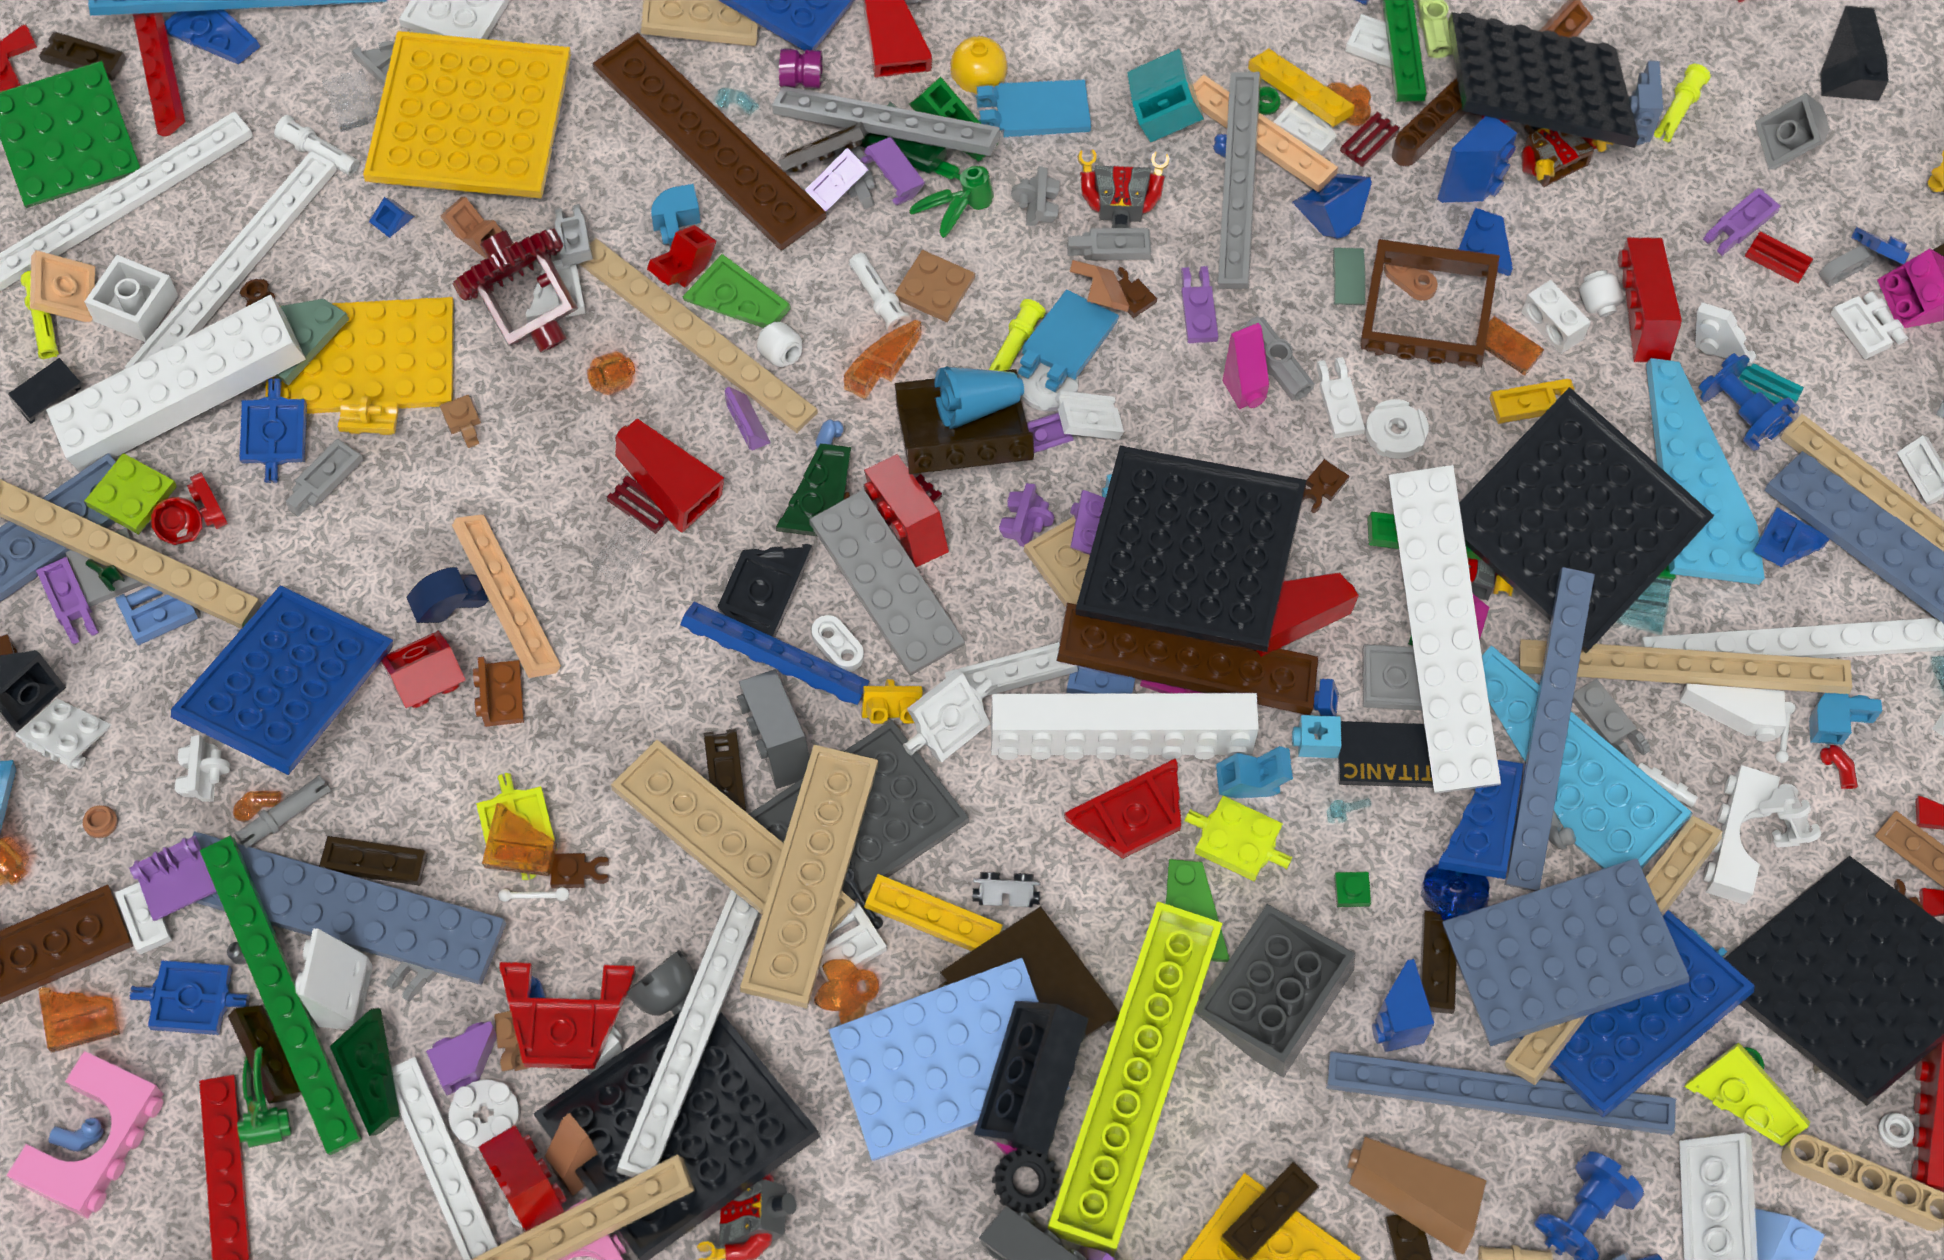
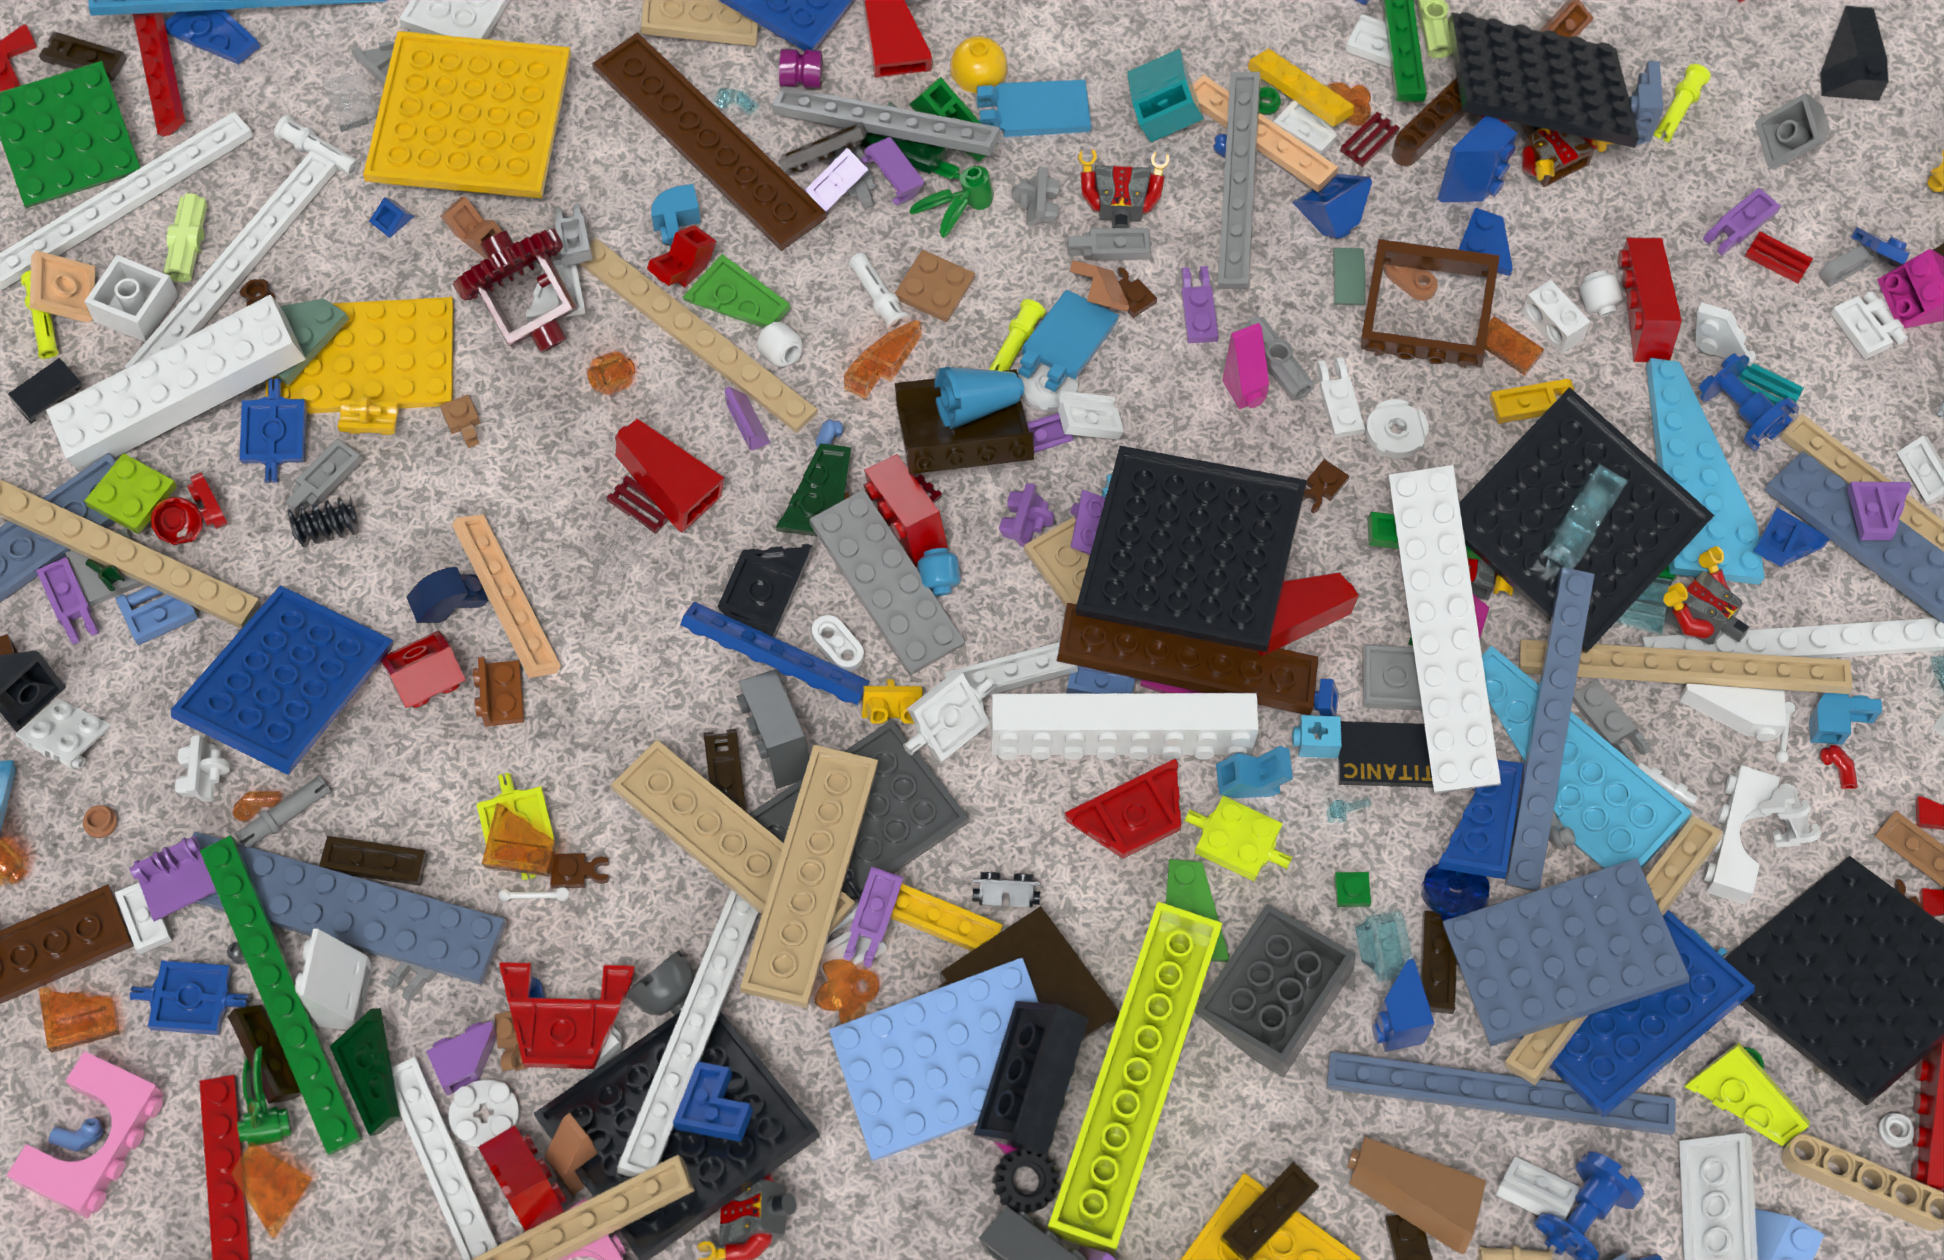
none -> yellowish green piece [164,193,208,282]
none -> clear orange wing [231,1142,313,1239]
none -> black piece [287,495,359,547]
none -> blue plate [673,1062,753,1142]
none -> medium lavender hinge [843,867,904,968]
none -> dark azure head [917,548,961,597]
none -> clear light blue slope [1355,912,1412,982]
none -> white plate [1496,1156,1580,1221]
none -> clear light blue arch [1543,464,1627,569]
none -> torso [1663,546,1750,644]
none -> medium lavender wing [1847,482,1911,540]

